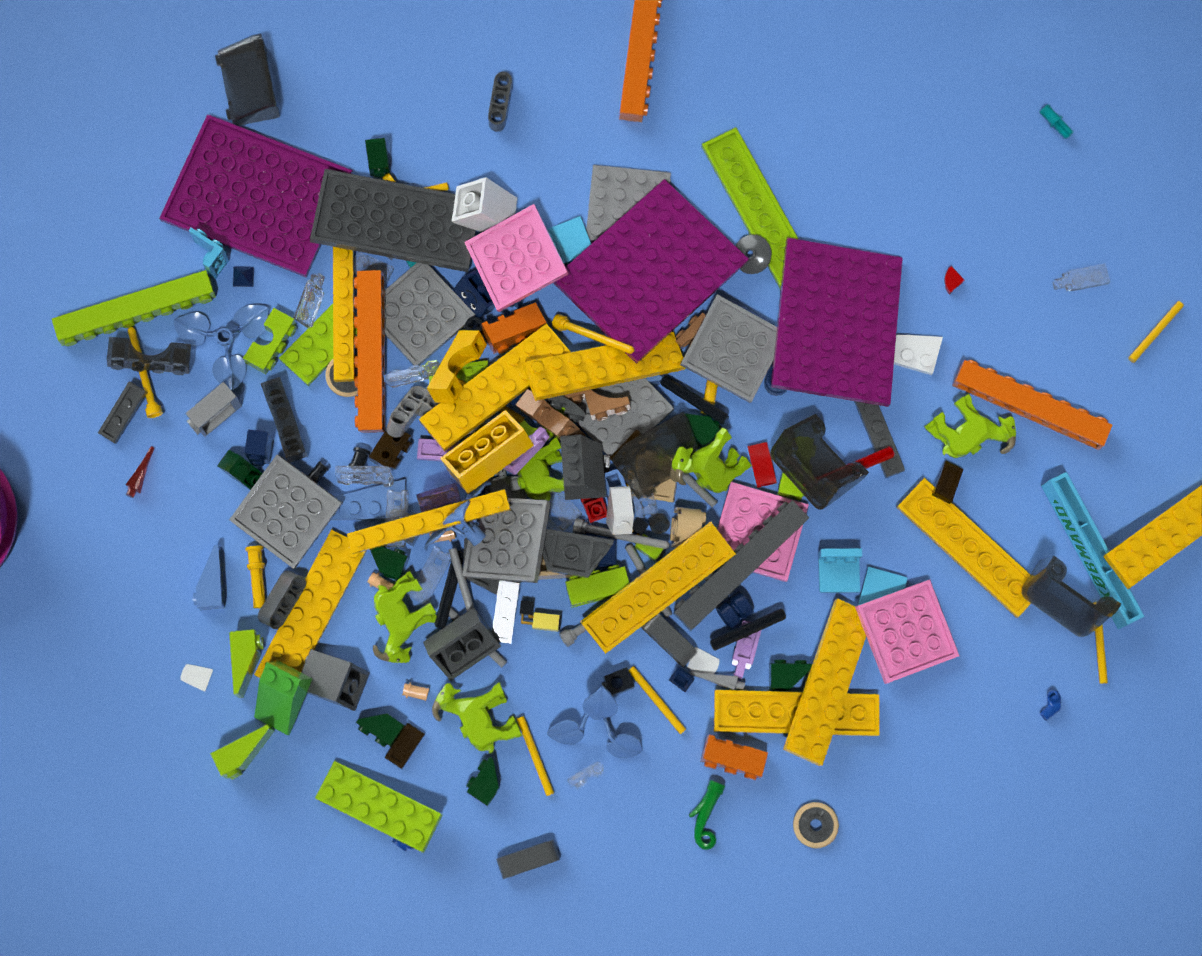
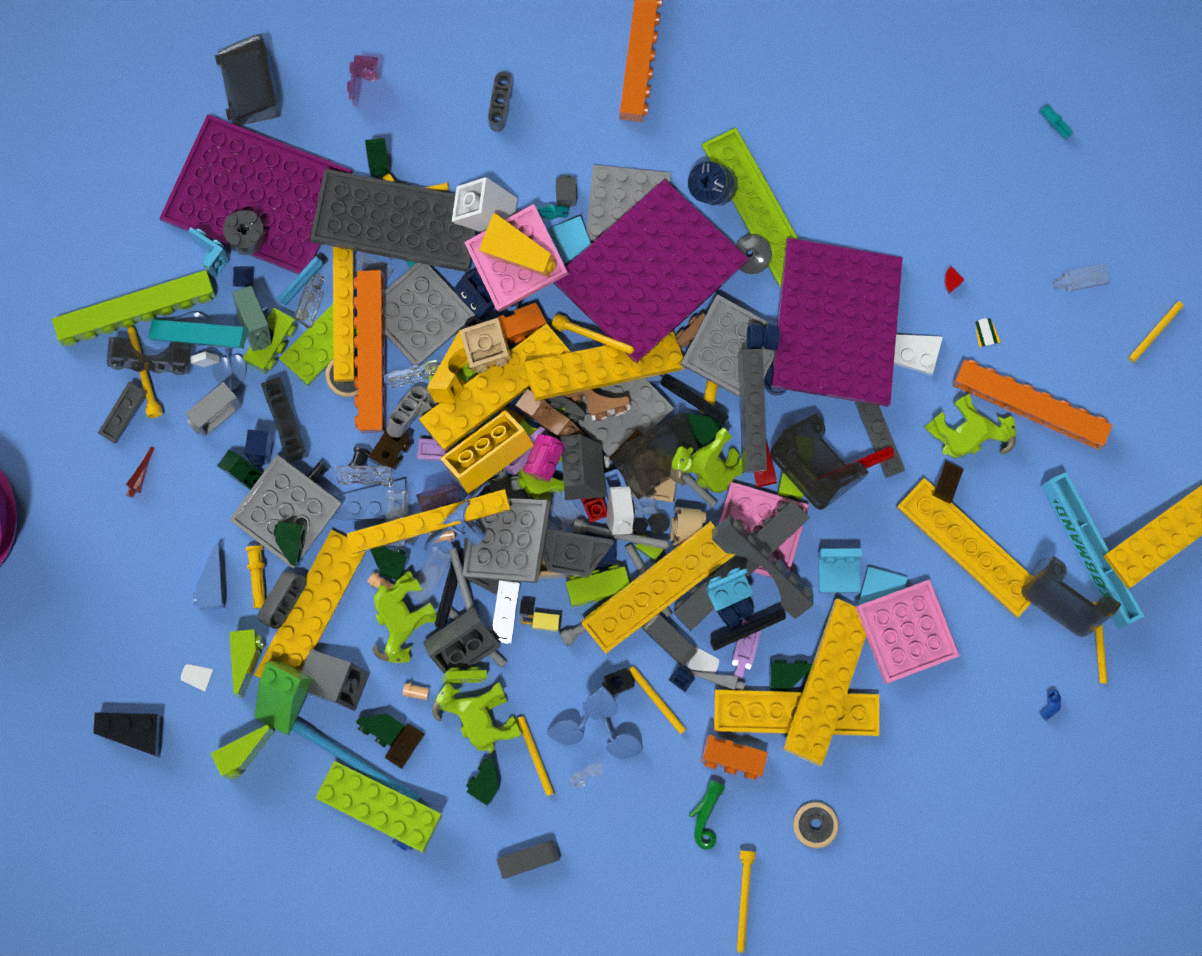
none -> black wedge [93,712,162,757]
none -> teal tile [148,319,248,349]
none -> white tile [190,351,220,367]
none -> dark grey brick [223,210,266,255]
none -> sand green window [232,286,272,351]
none -> dark green slope [273,521,307,566]
none -> dark azure axle [278,257,323,305]
none -> dark azure piece [292,720,421,802]
none -> bracket [347,55,381,106]
none -> lime plate [442,667,487,684]
none -> tan plate [460,318,512,373]
none -> yellow slope [479,213,556,278]
none -> dark pink brick [523,434,565,482]
none -> teal axle [537,204,569,220]
none -> dark grey brick [556,175,576,207]
none -> dark blue wheel [688,161,738,206]
none -> medium azure bracket [706,567,754,612]
none -> dark grey arch [712,515,814,619]
none -> yellow piece [737,850,756,953]
none -> dark grey brick [738,349,767,473]
none -> dark blue wheel [746,323,780,350]
none -> sticker [975,318,1000,347]

